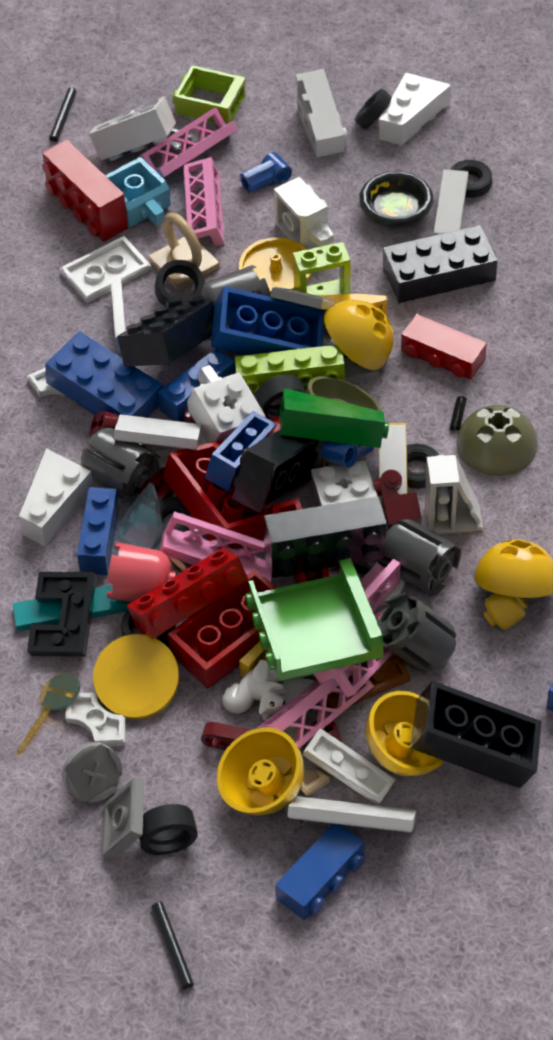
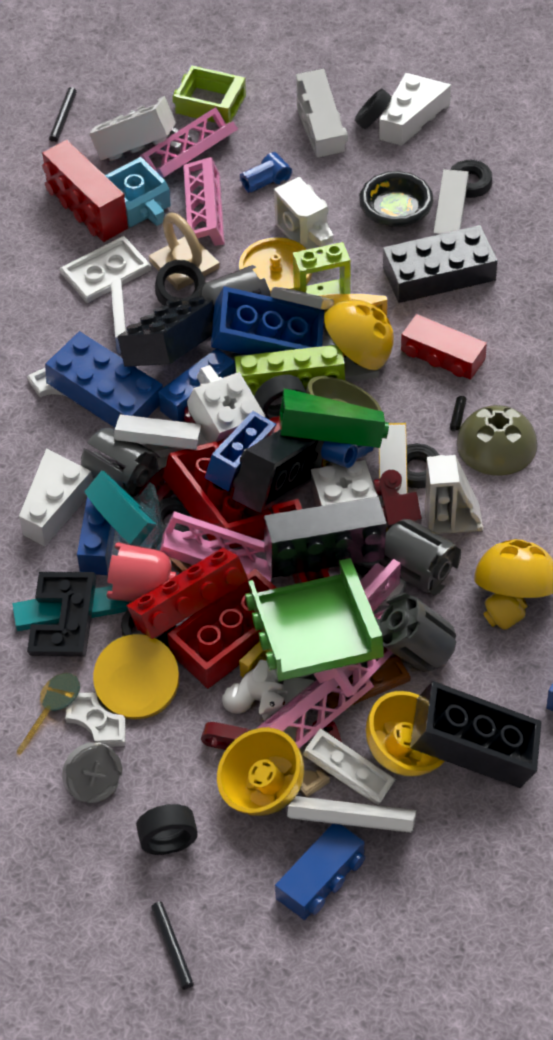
dark red beam [90,411,118,437] -> none
light grey tile [102,778,144,860] -> none
none -> teal slope [84,471,157,546]

